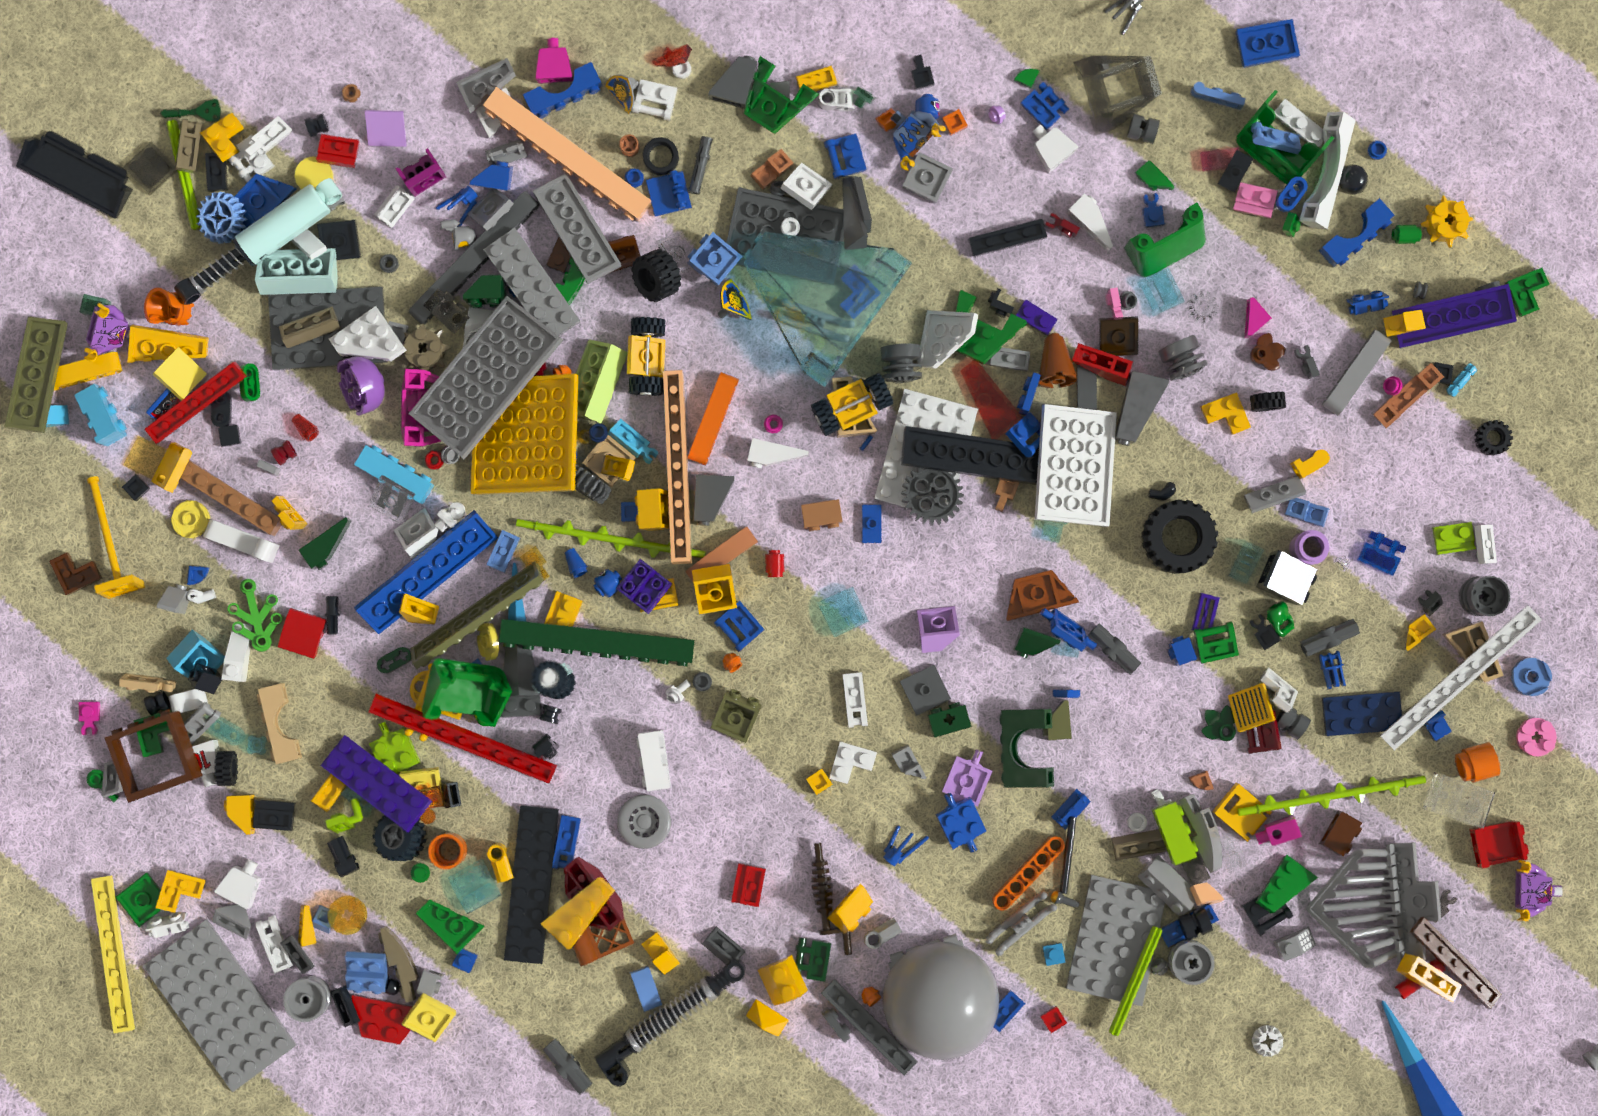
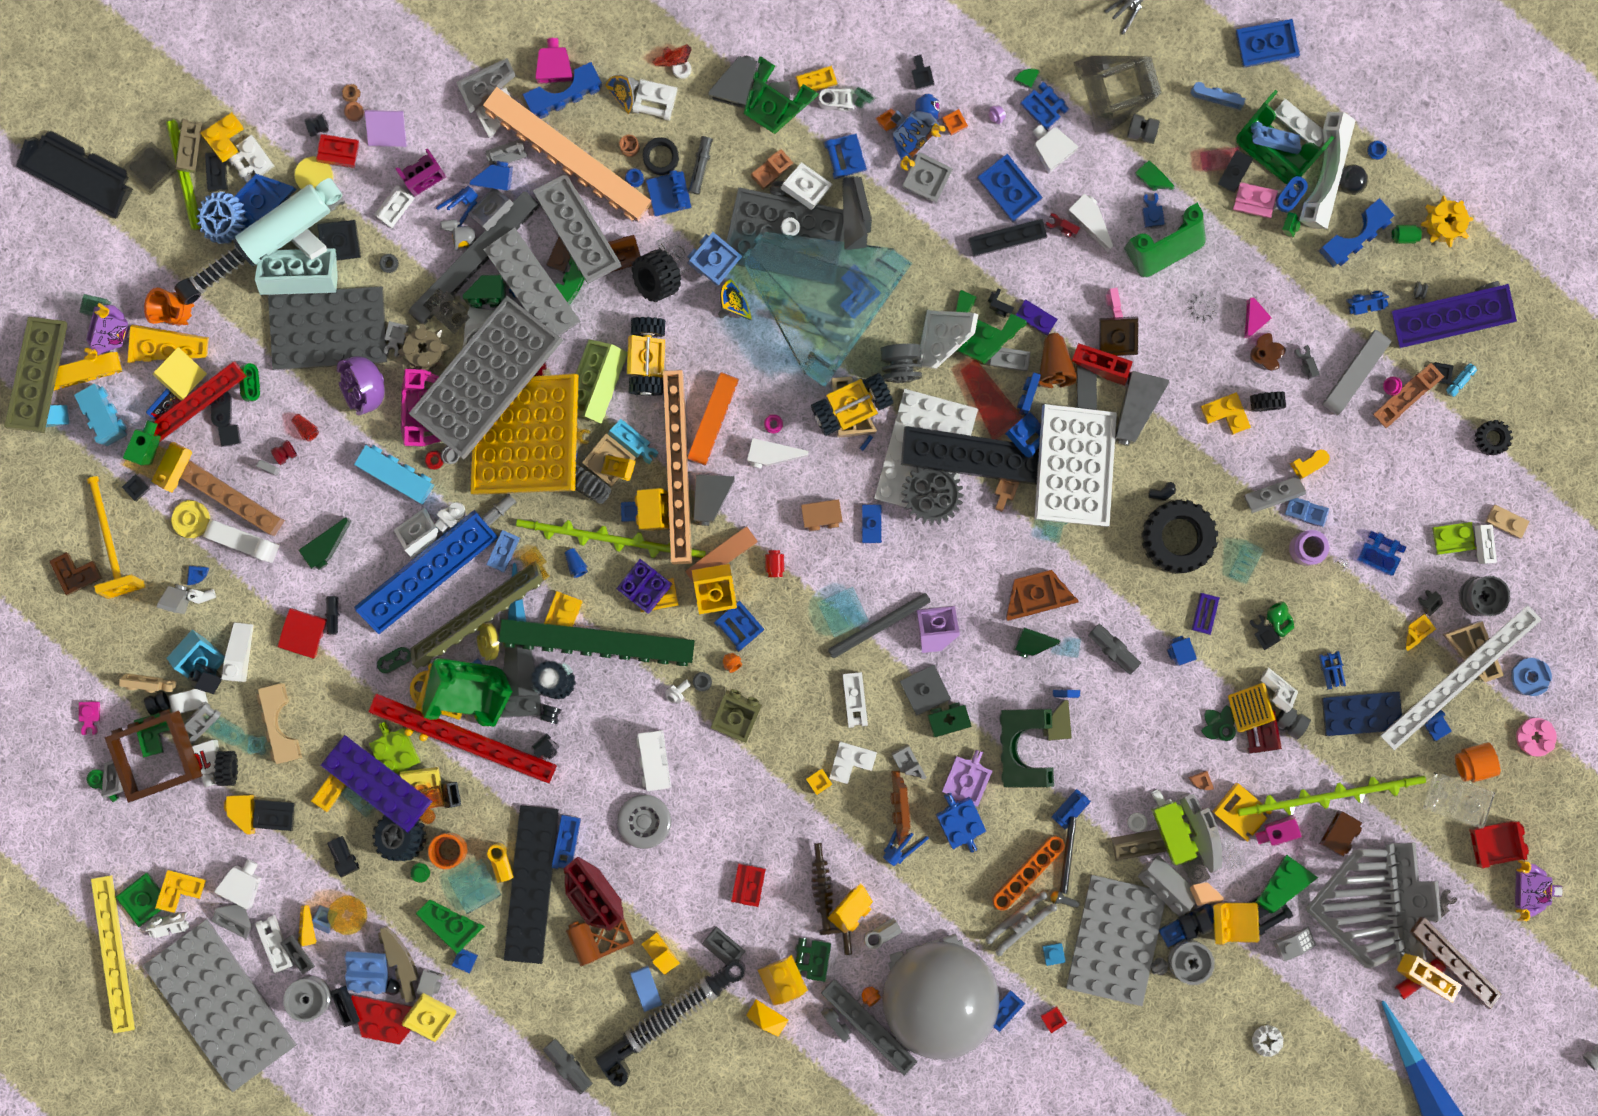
dark green piece [160,99,221,123] -> none
bright green plant [227,579,282,652] -> none
white hinge [244,116,292,161] -> none
yellow plate [272,496,308,530] -> none
dark tan slope [279,306,340,348] -> none
lime plate [325,798,363,834] -> none
white plate [329,306,407,362] -> none
clear tile [368,475,415,525] -> none
yellow slope [399,594,439,625] -> none
yellow wing [541,877,615,950] -> none
orange plate [553,364,572,375] -> none
dark blue plate [589,423,608,443] -> none
blue head [593,569,622,598] -> none
blue plate [1040,608,1097,652] -> none
lime axle [1109,926,1162,1036] -> none
dark grey plate [1120,291,1137,310] -> none
clear light blue plate [1137,267,1185,317] -> none
flat silver wheel [1158,335,1208,381] -> none
green plate [1194,621,1239,664] -> none
slope [1256,550,1317,605] -> none
dark grey piece [1300,619,1360,657] -> none
yellow slope [1383,310,1426,337] -> none
green plate [1505,267,1550,317] -> none
none -> green torso [123,420,161,465]
none -> nougat tile [344,102,364,122]
none -> light grey axle [482,493,517,526]
none -> dark grey axle [828,593,931,658]
none -> dark orange wing [890,771,911,846]
none -> blue plate [977,154,1043,222]
none -> yellow bracket [1213,903,1259,944]
none -> tan plate [1485,505,1530,539]

